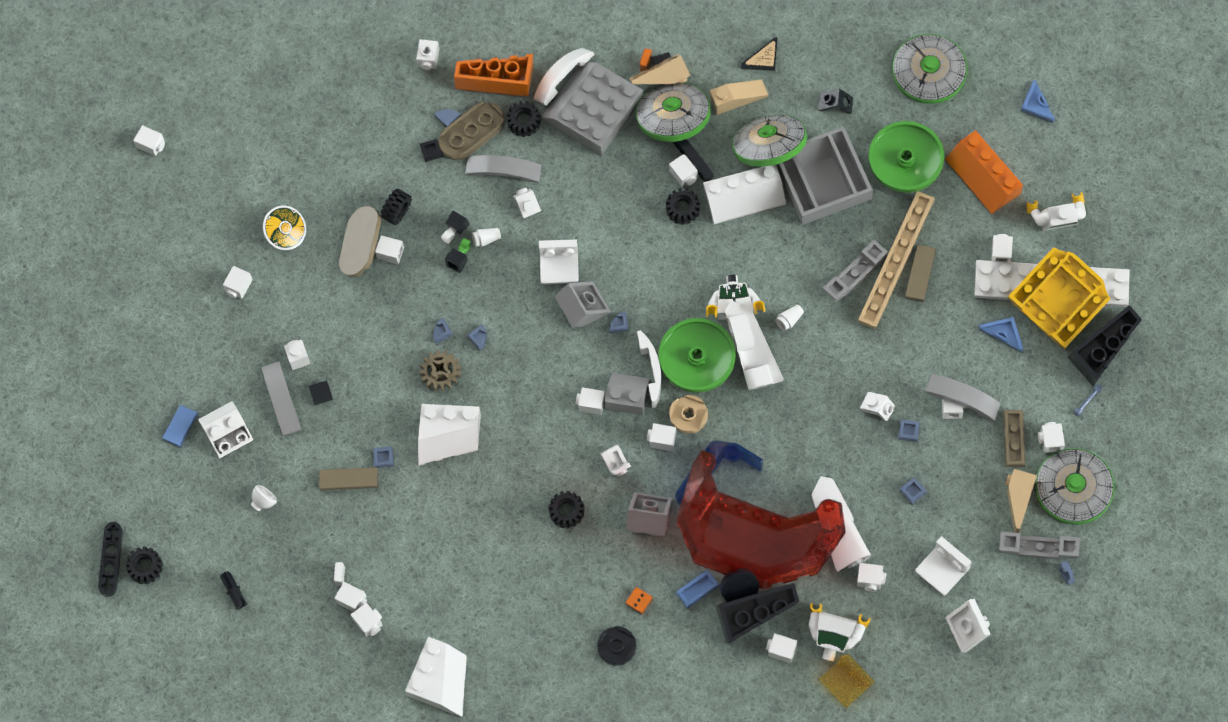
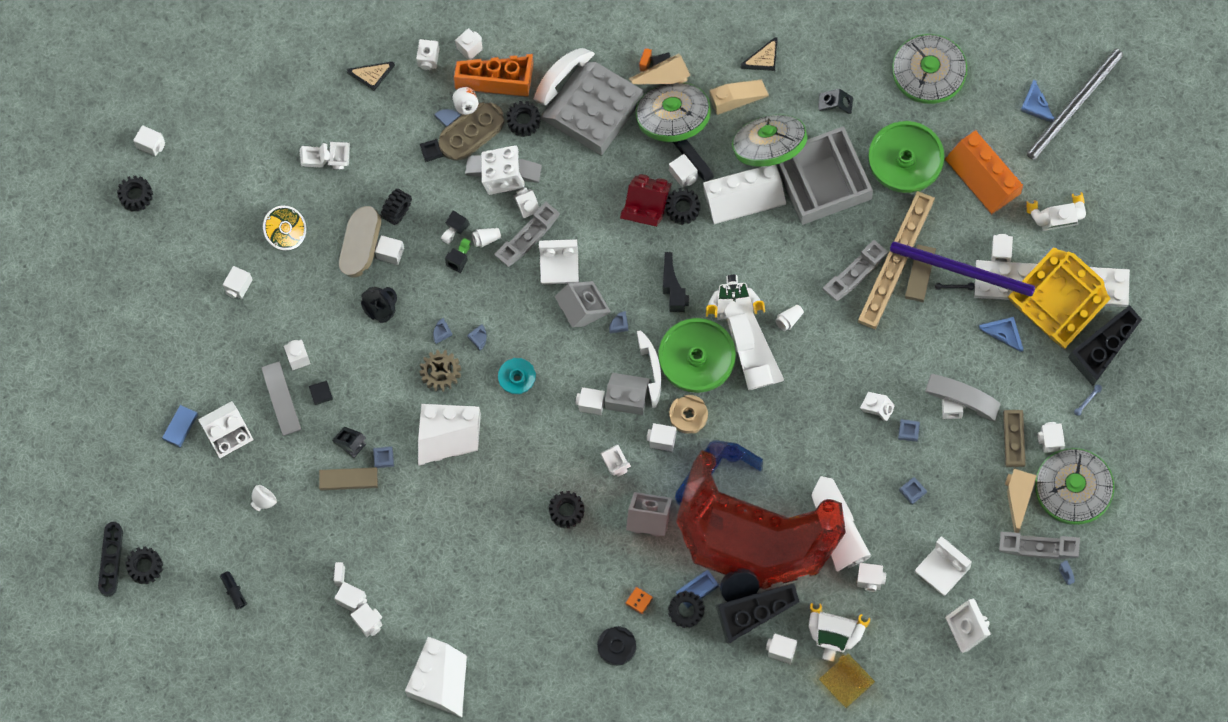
none -> black tyre [117,175,153,212]
none -> white bracket [300,143,330,168]
none -> white bracket [328,142,350,169]
none -> black slope [332,426,366,458]
none -> tile [347,62,395,91]
none -> black tile [361,287,397,323]
none -> white head [453,87,478,115]
none -> white brick [455,28,483,60]
none -> white bracket [481,145,524,195]
none -> light grey slope [494,202,560,267]
none -> teal dish [498,358,536,394]
none -> dark red bracket [620,174,672,227]
none -> black slope [663,252,689,313]
none -> black tyre [668,591,705,628]
none -> dark purple axle [890,241,1035,297]
none -> black hinge [935,282,975,290]
none -> axle [1027,49,1123,160]

